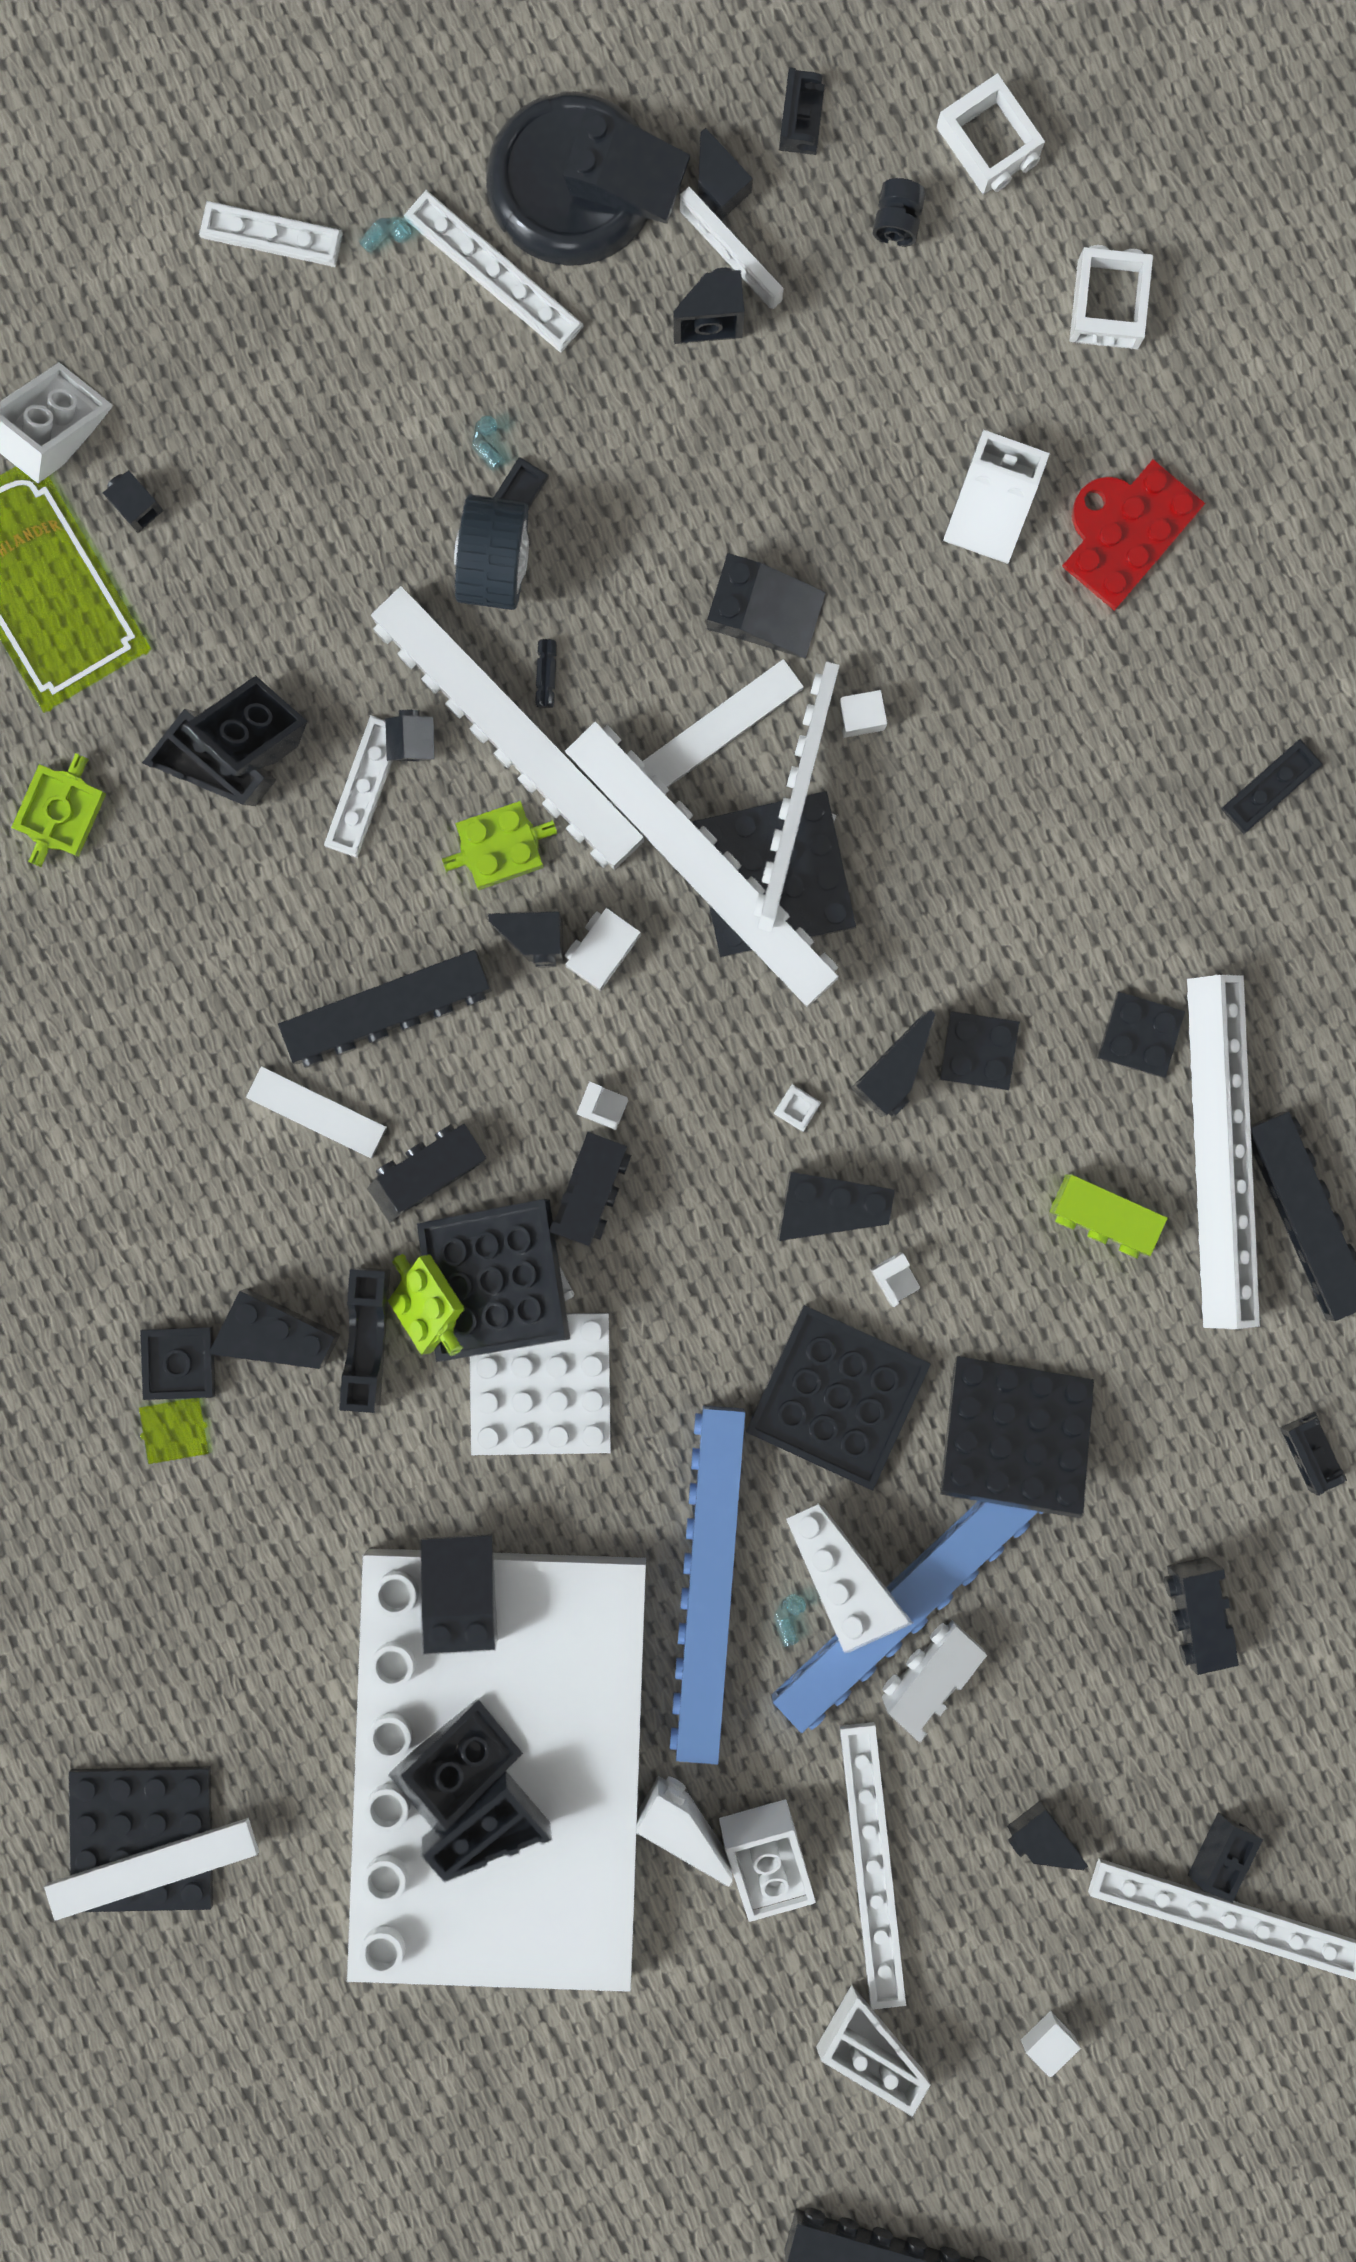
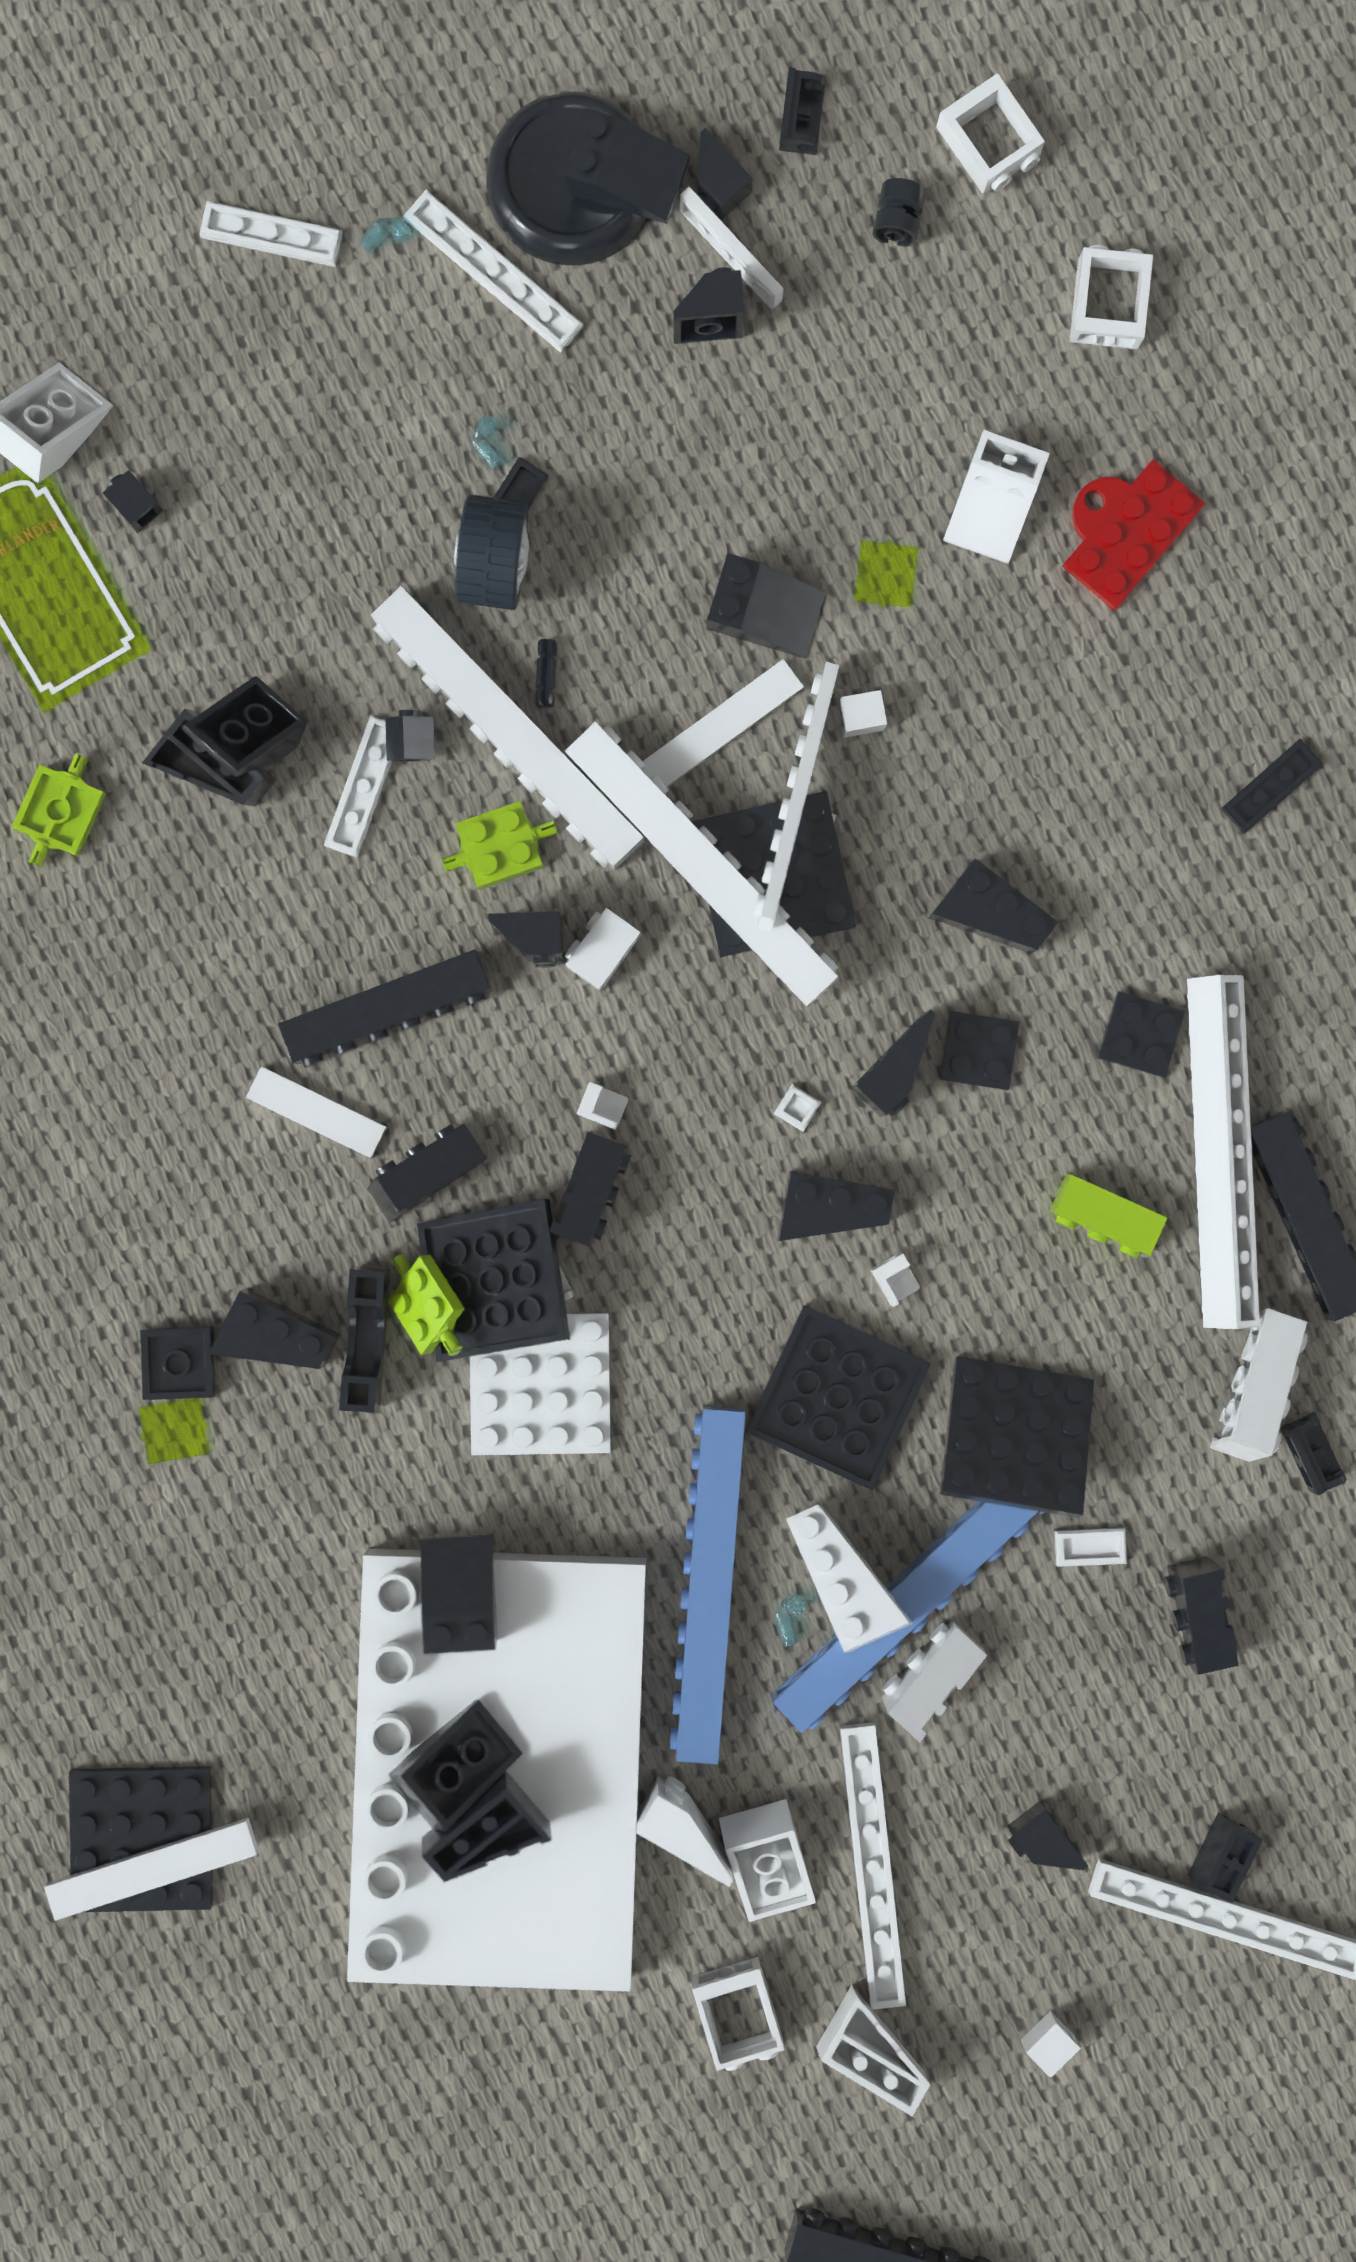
none -> white window [692,1957,784,2071]
none -> clear neon green piece [854,540,918,608]
none -> black wedge [928,858,1059,954]
none -> white tile [1054,1527,1127,1567]
none -> white wedge [1210,1308,1308,1462]

